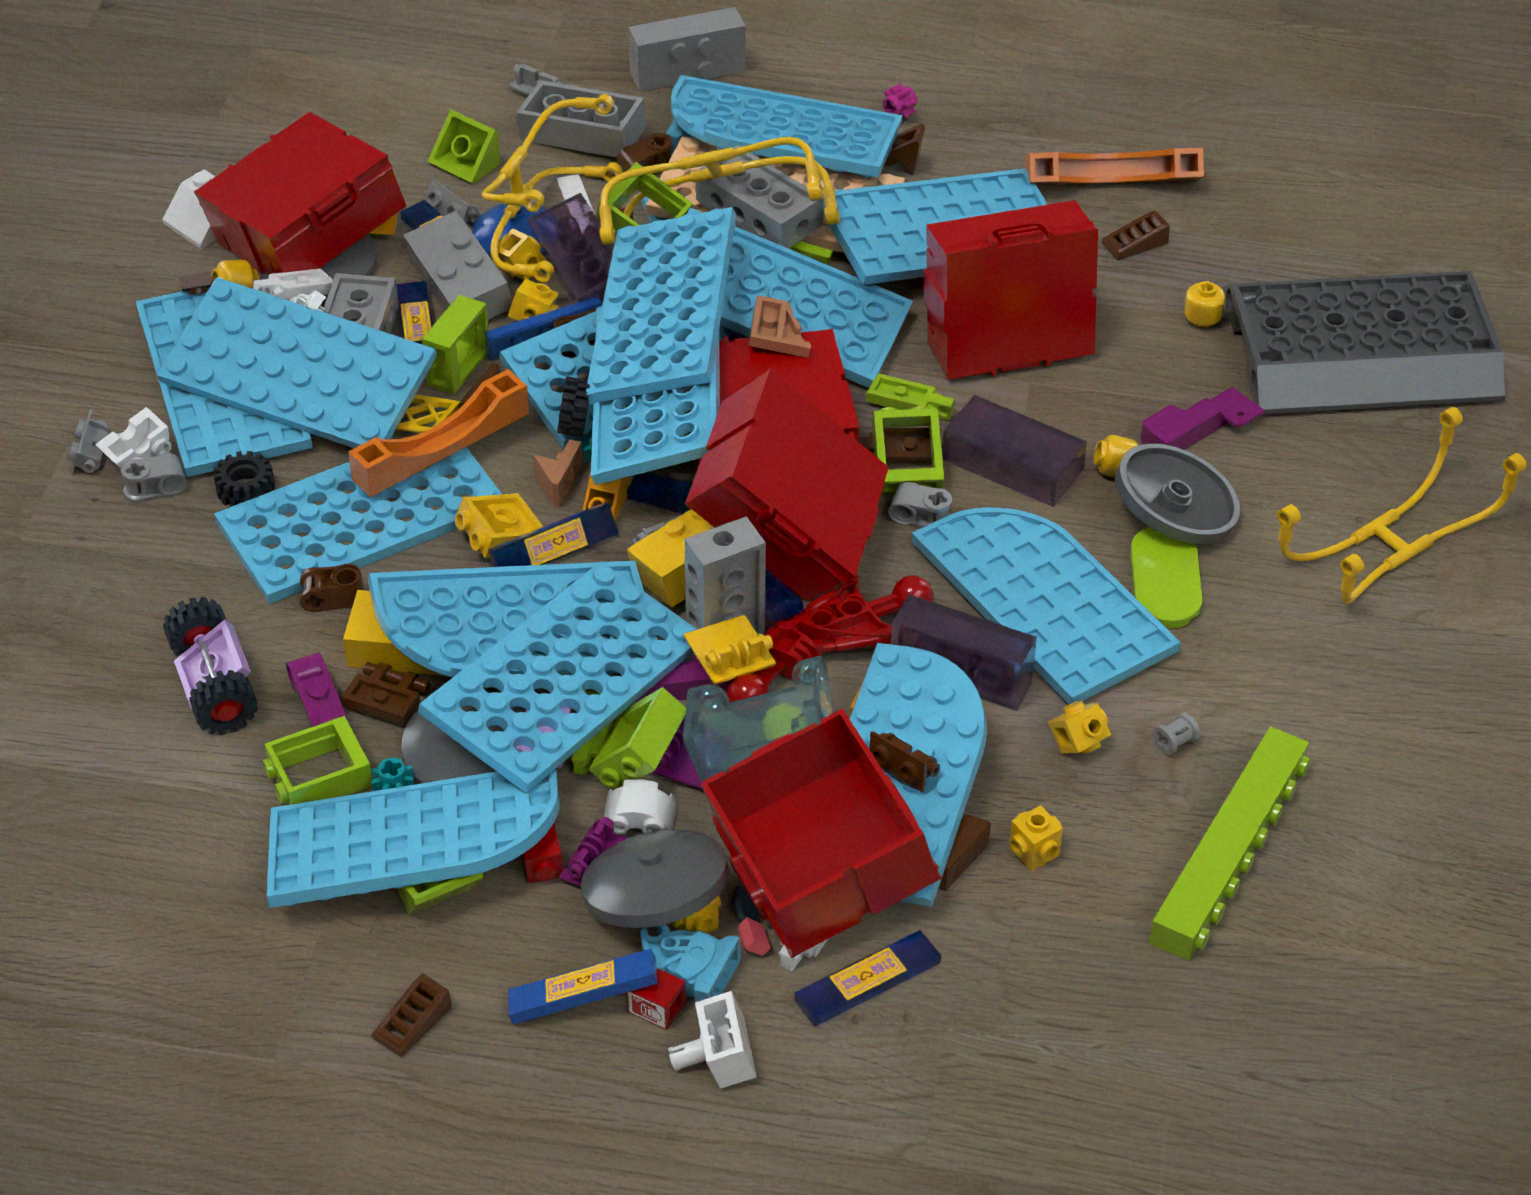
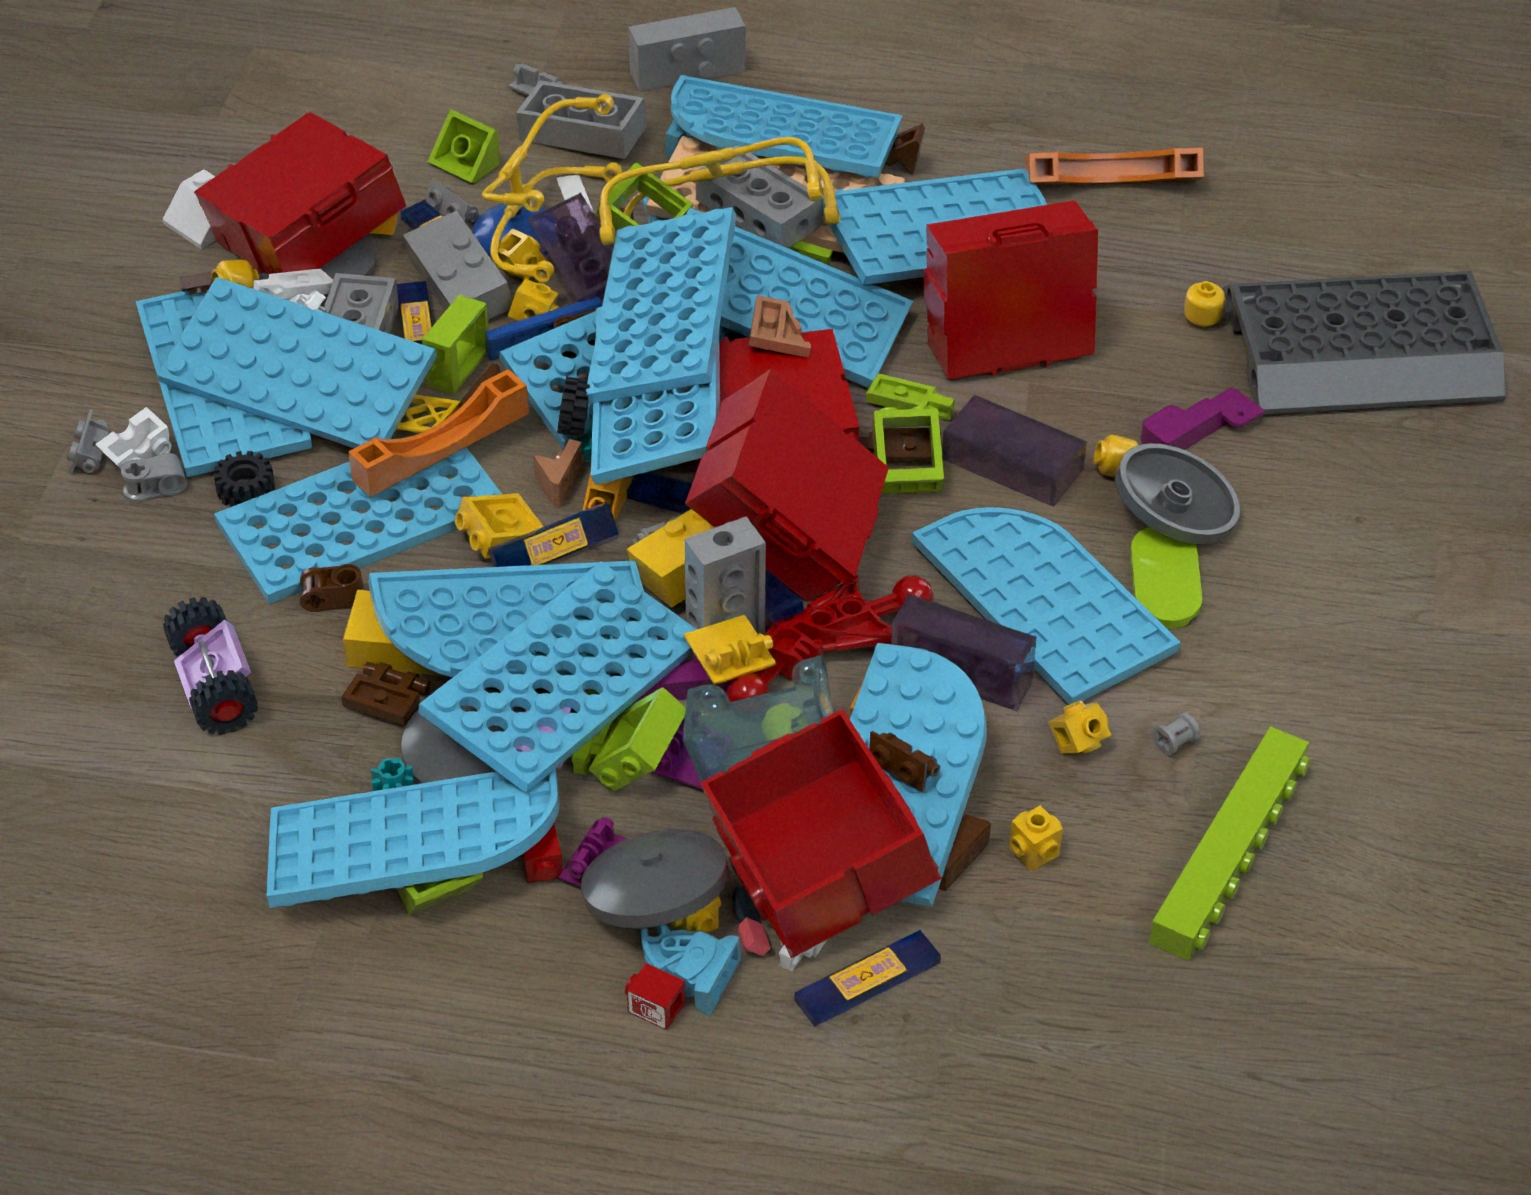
lime window [262,716,372,805] -> none
magenta plate [286,652,351,727] -> none
reddish brown slope [372,973,452,1057] -> none
blue tile [508,948,658,1024] -> none
white cylinder [603,779,677,835] -> none
reddish brown piece [617,133,672,175] -> none
white brick [668,991,757,1089] -> none
dark pink gear [882,83,917,120] -> none
light grey piece [888,482,953,528] -> none
reddish brown slope [1102,210,1170,260] -> none
yellow bar [1277,407,1527,605] -> none

